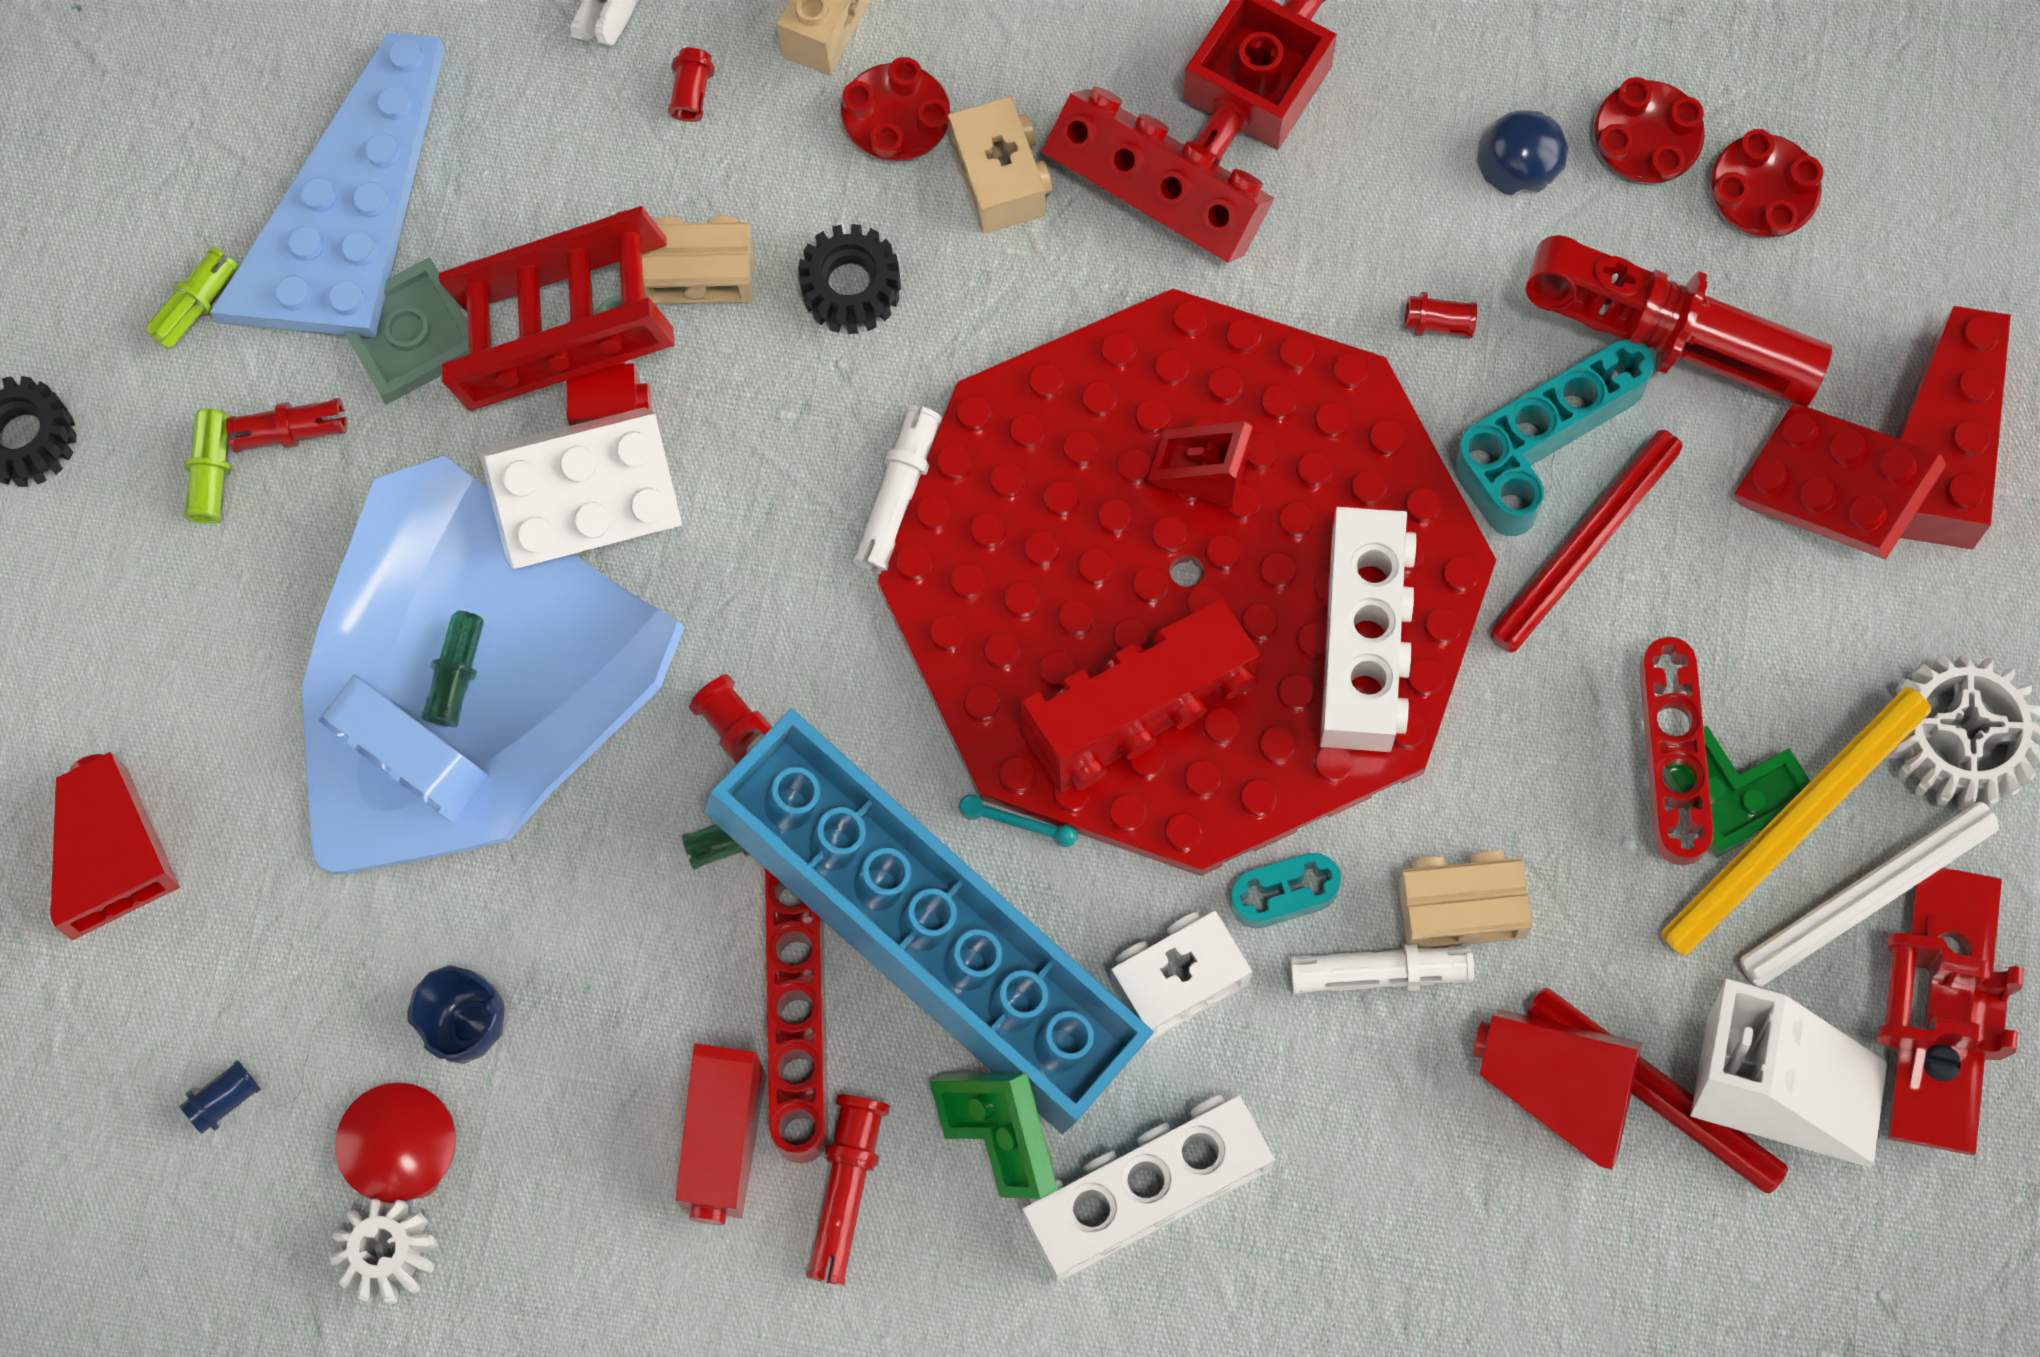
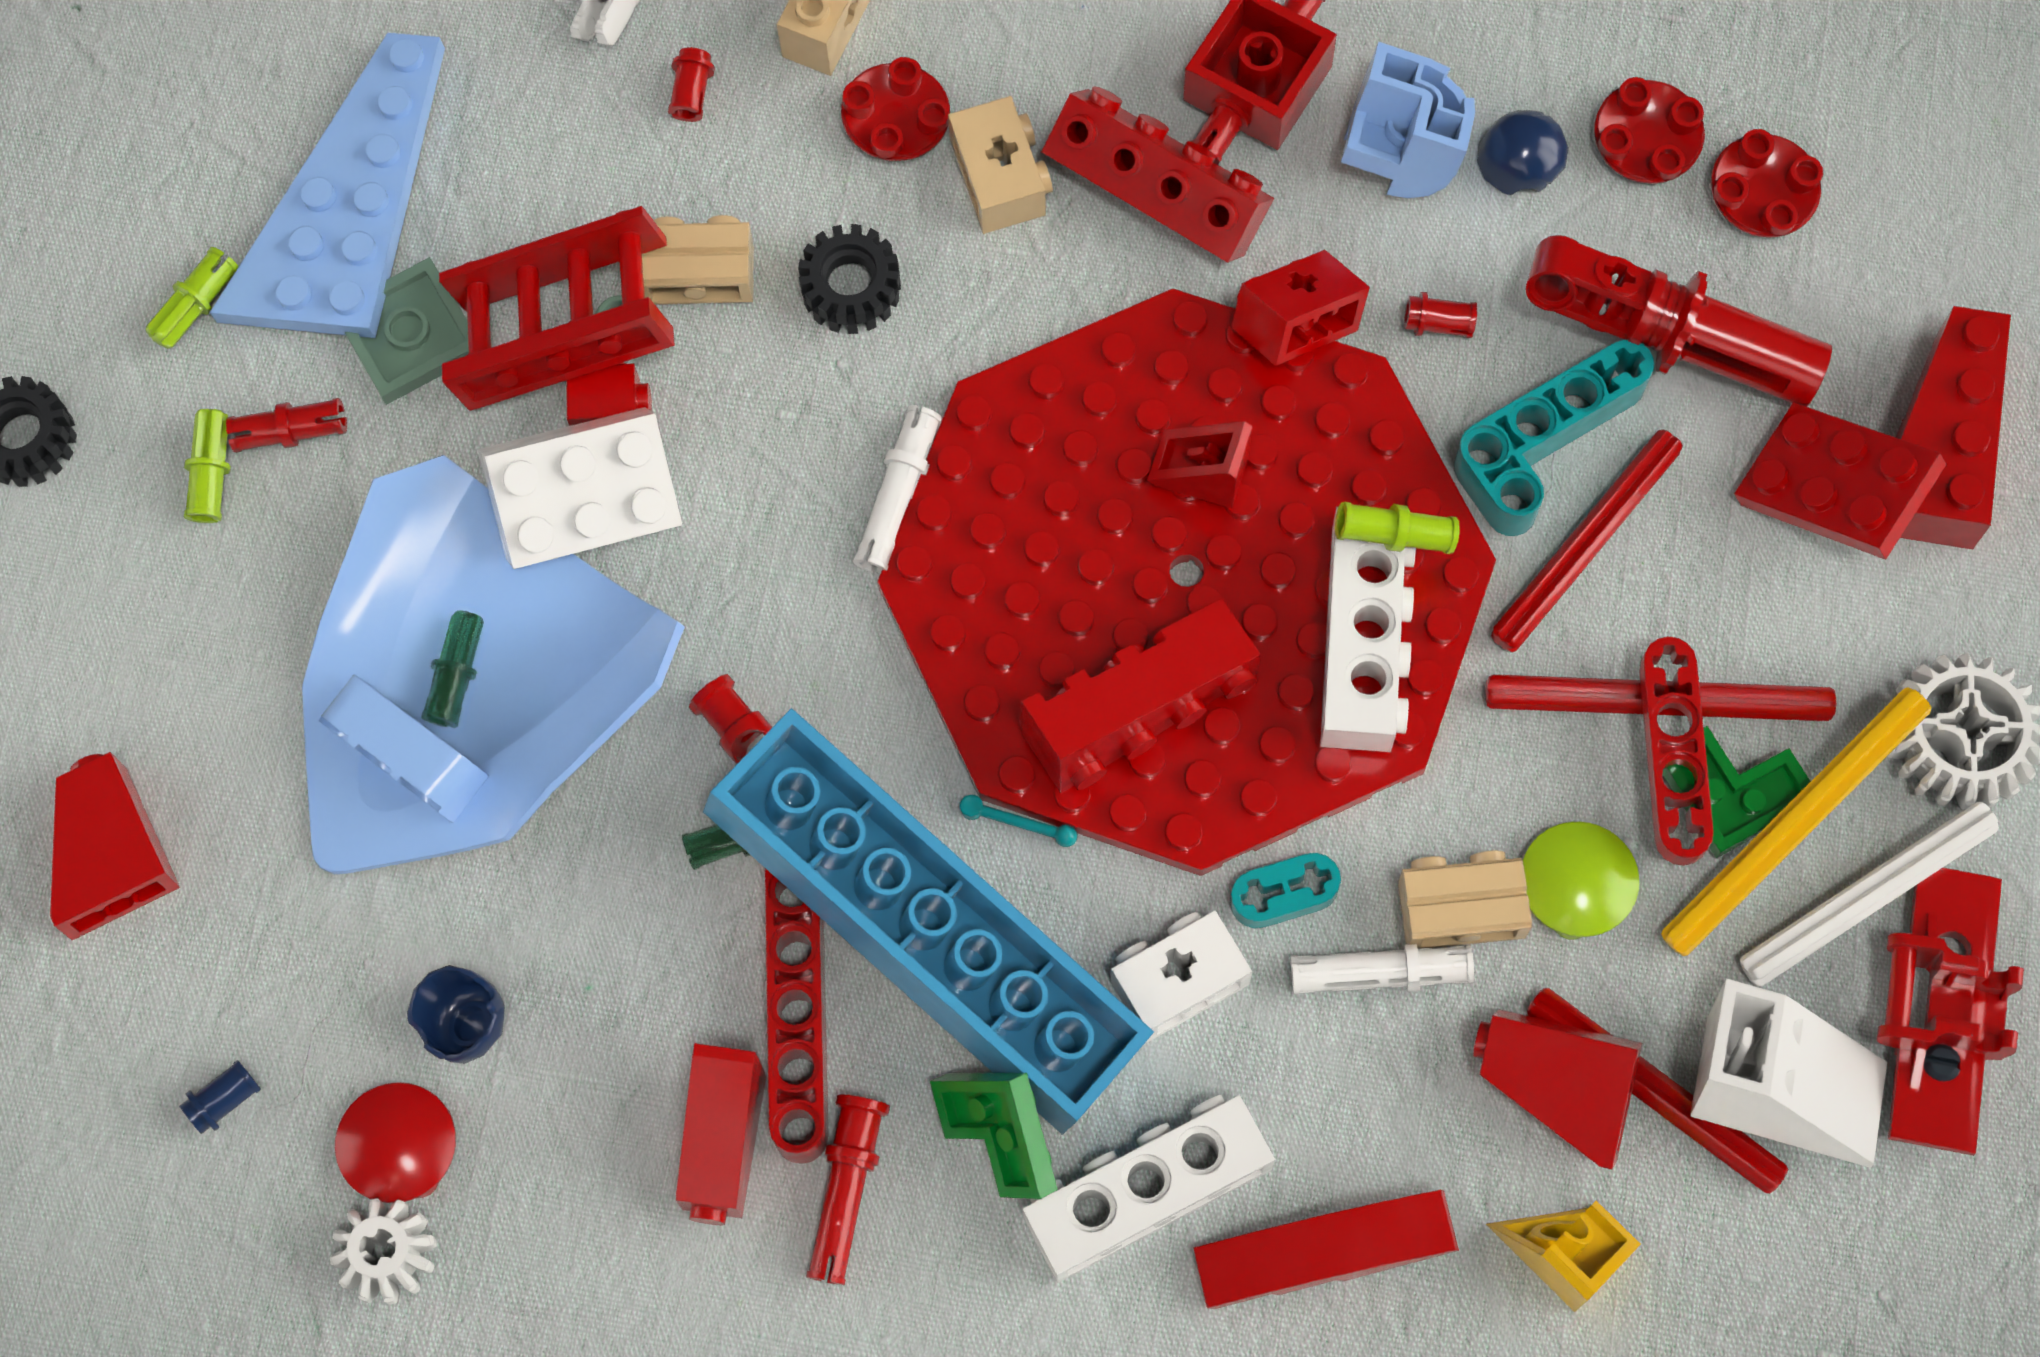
none -> red slope [1193,1189,1459,1309]
none -> red brick [1231,250,1370,366]
none -> lime pin [1335,502,1460,554]
none -> light blue brick [1341,42,1475,198]
none -> red axle [1485,674,1837,721]
none -> yellow slope [1486,1201,1641,1312]
none -> lime dish [1523,822,1640,940]

